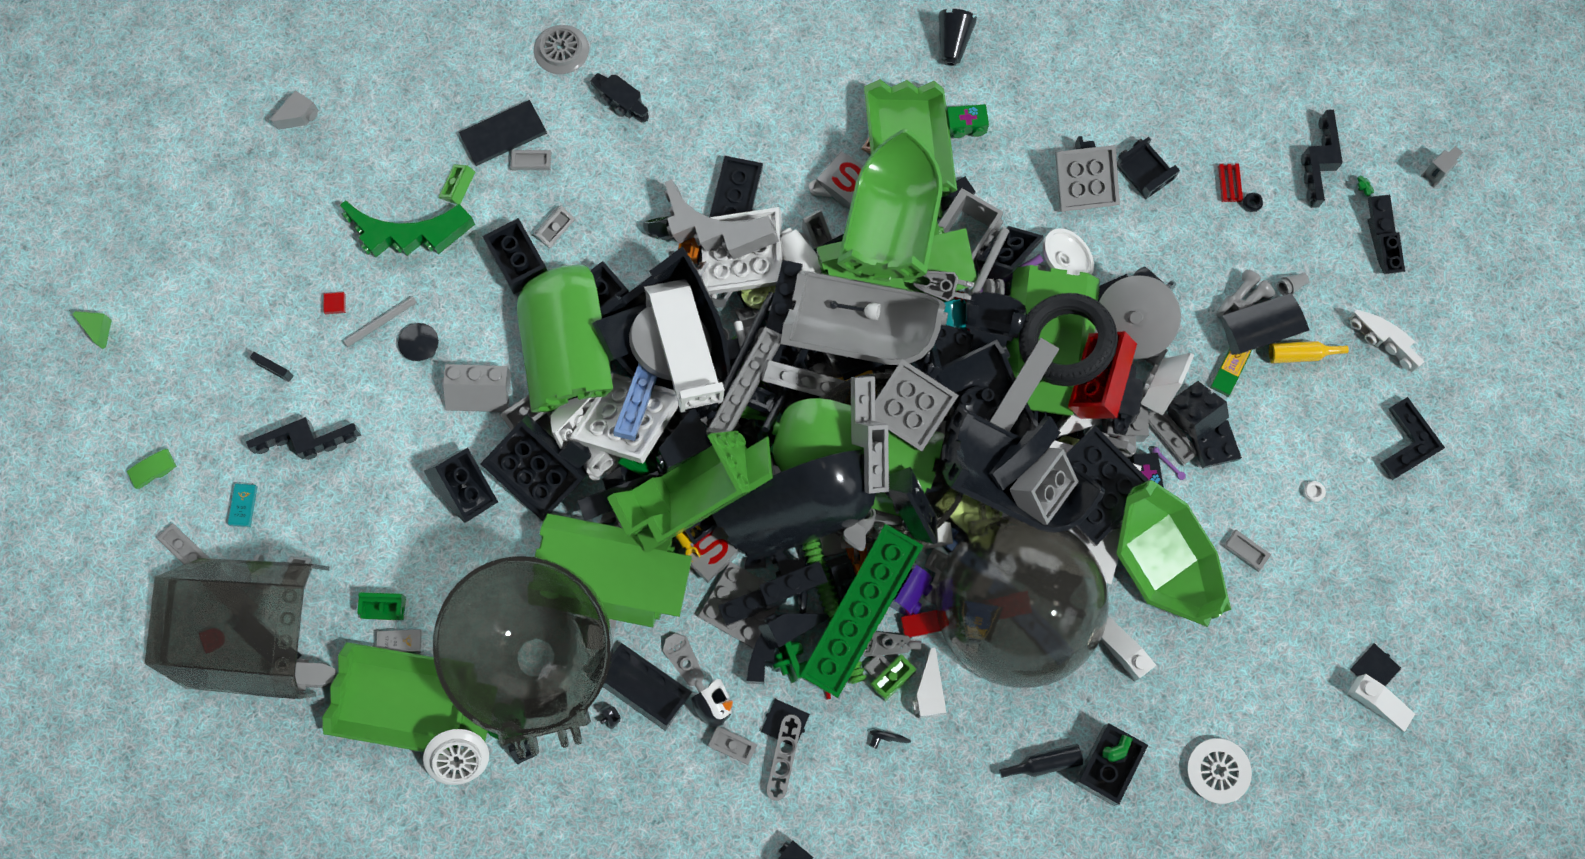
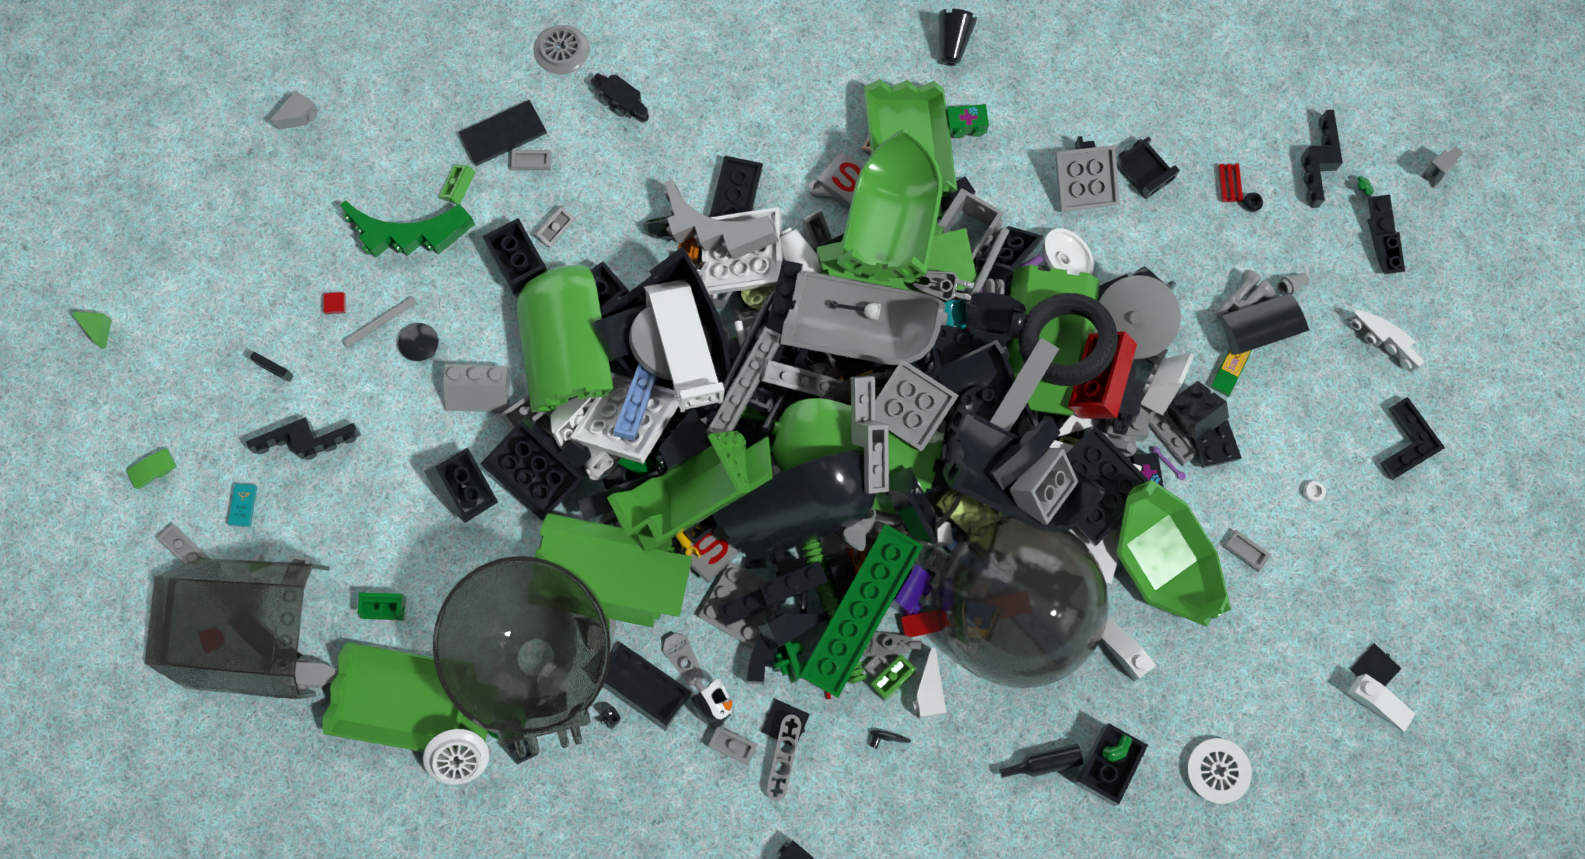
light grey tile [376,629,422,653] -> none
yellow piece [1268,341,1349,364] -> none

